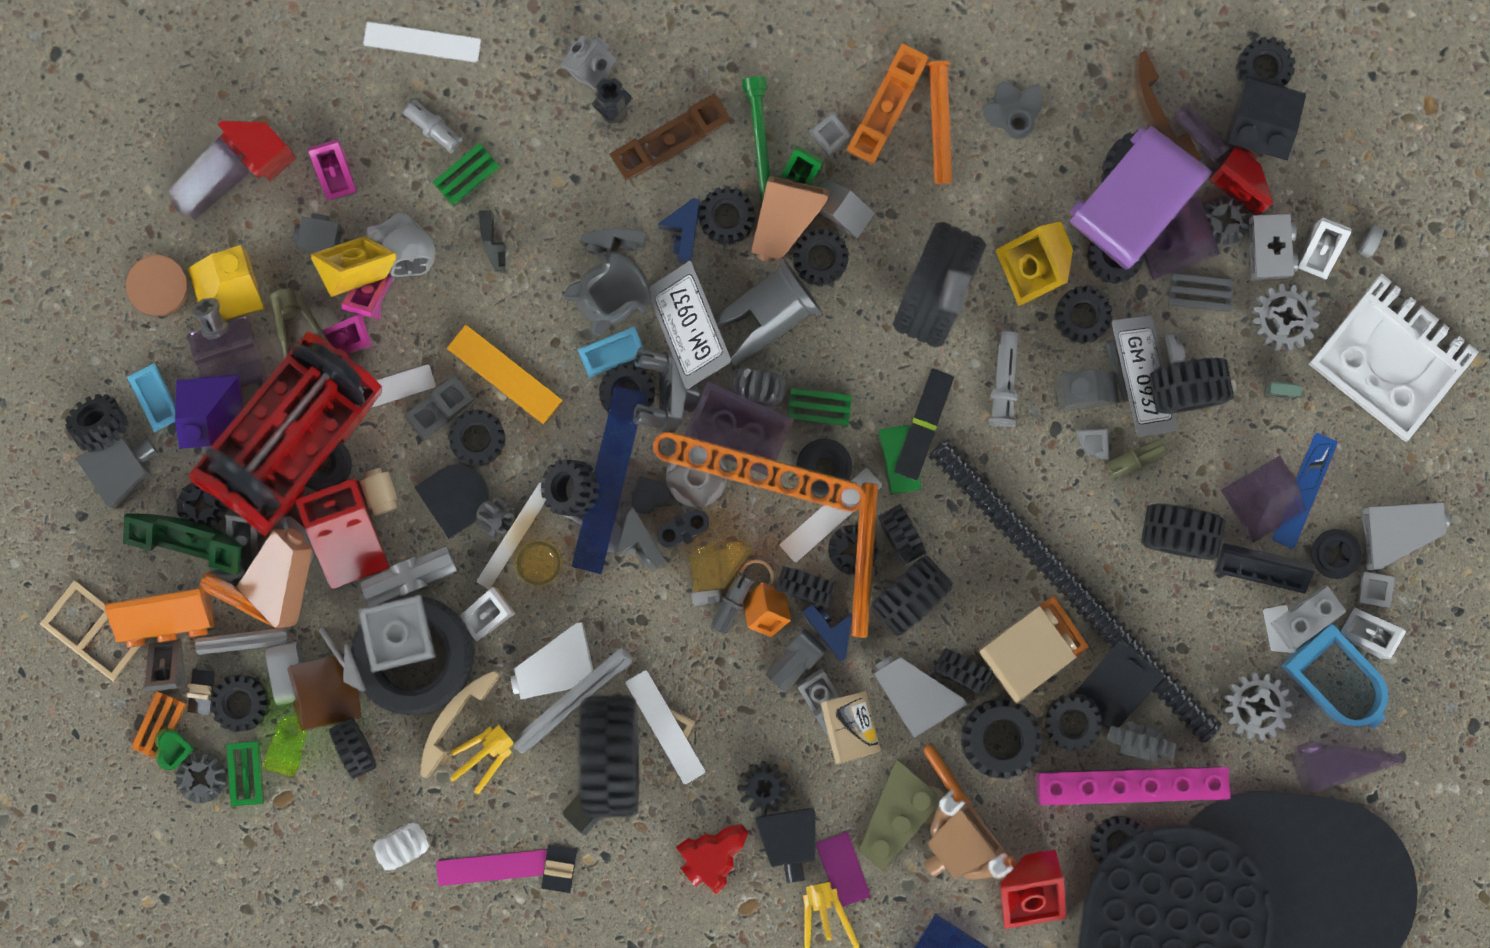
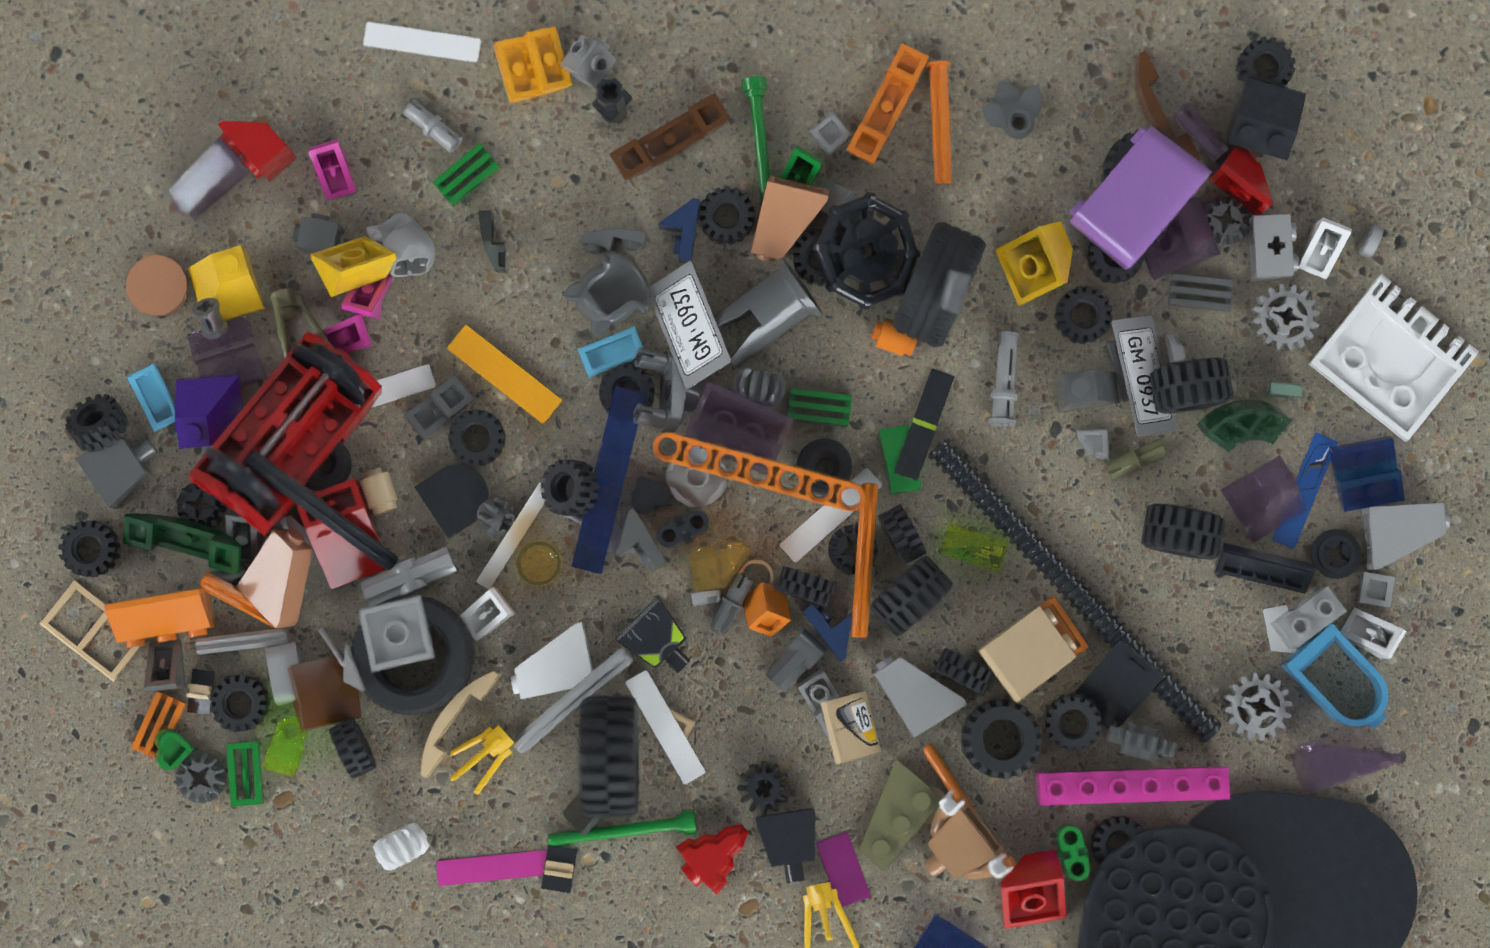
none -> black tyre [59,520,120,577]
none -> black axle [244,451,398,570]
none -> light orange slope [493,26,572,103]
none -> green piece [547,809,697,846]
none -> black torso [615,597,691,674]
none -> black plate [813,192,921,310]
none -> orange brick [871,317,917,356]
none -> clear neon green tile [939,524,1008,573]
none -> green piece [1055,824,1090,881]
none -> clear green brick [1197,399,1292,452]
none -> clear blue slope [1329,436,1405,512]

